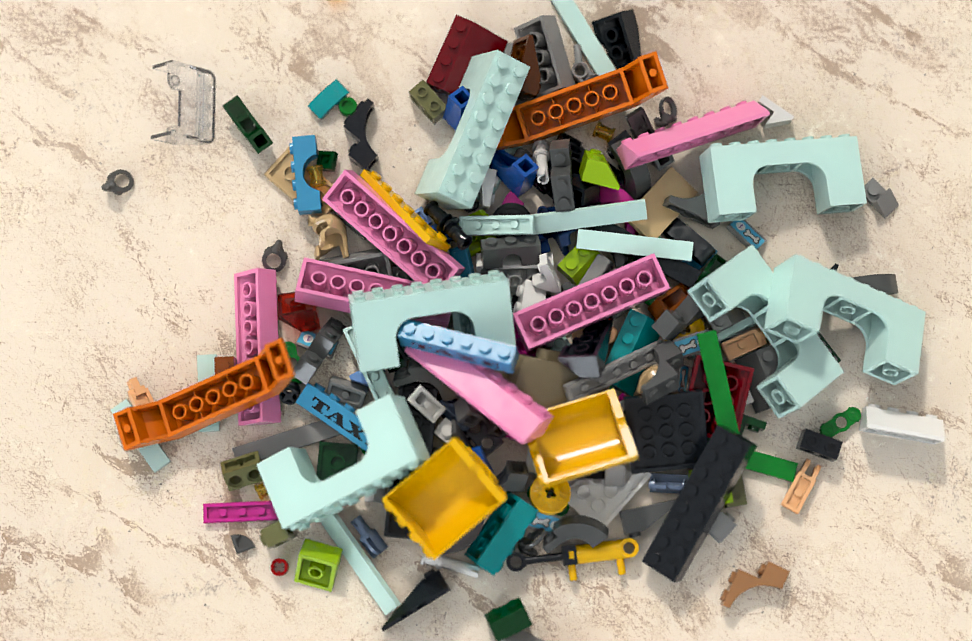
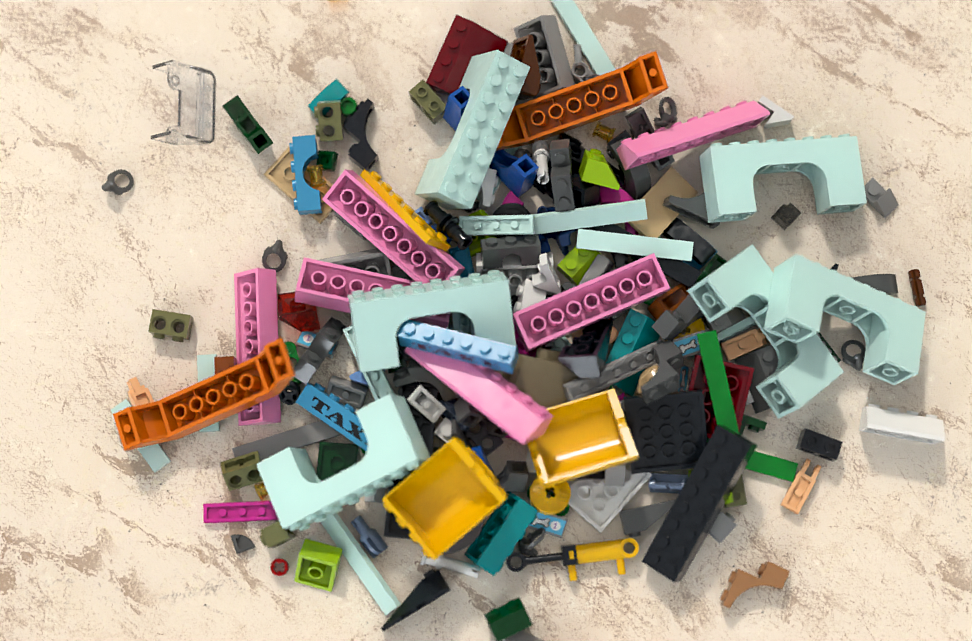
tan piece [308,213,349,260] -> none
dark grey arch [543,515,609,554] -> none
black wedge [592,9,641,70] -> none
slope [726,220,767,250] -> none
green piece [819,407,861,438] -> none
none -> olive brick [148,309,193,342]
none -> olive brick [314,100,344,142]
none -> clear smoke brick [771,202,801,231]
none -> dark grey piece [841,340,866,371]
none -> reddish brown axle [908,269,926,307]

